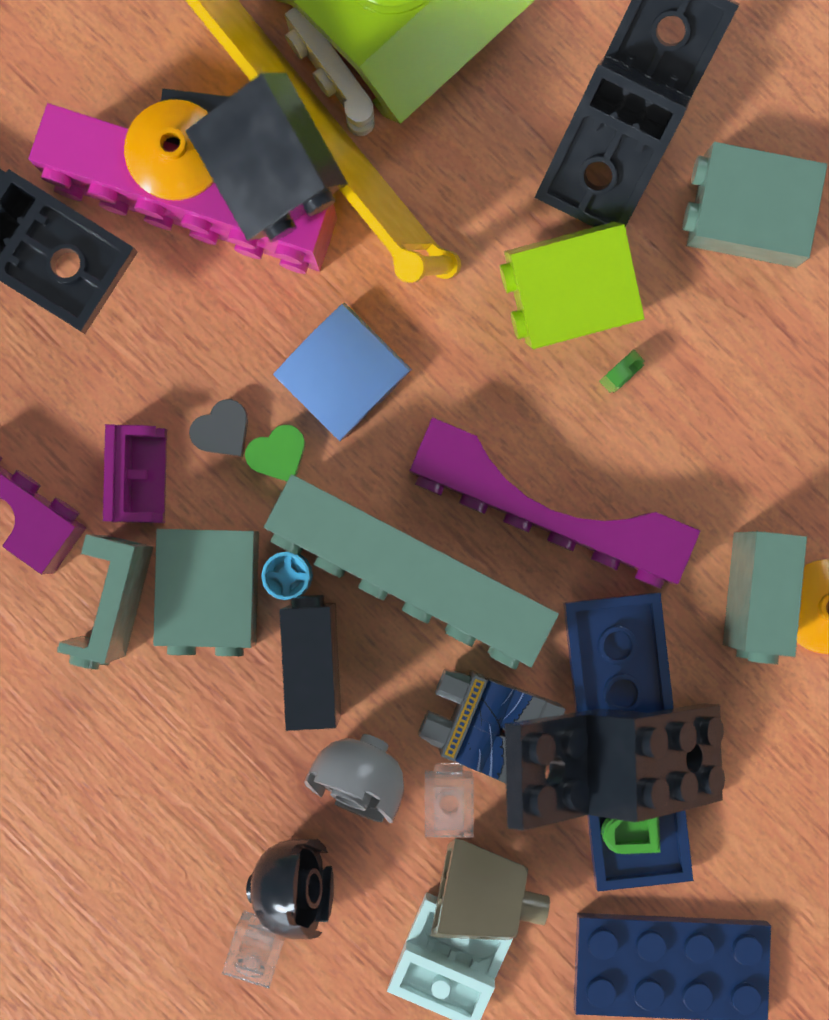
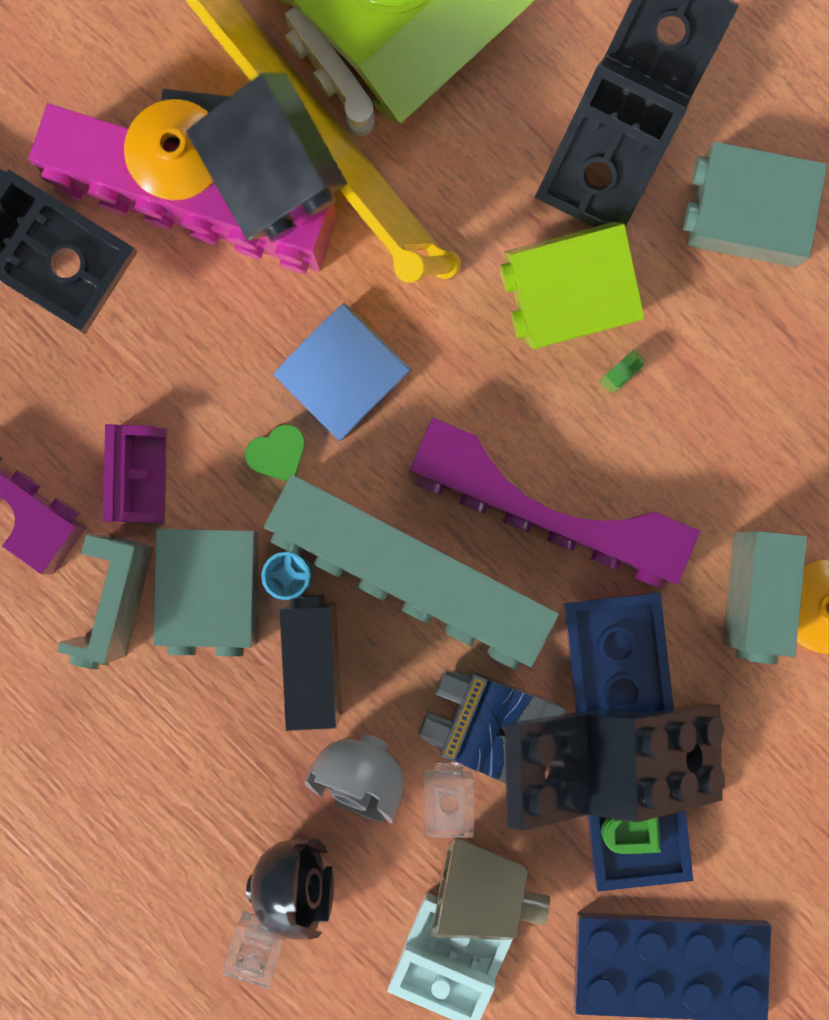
dark grey tile [189,399,248,457] -> none

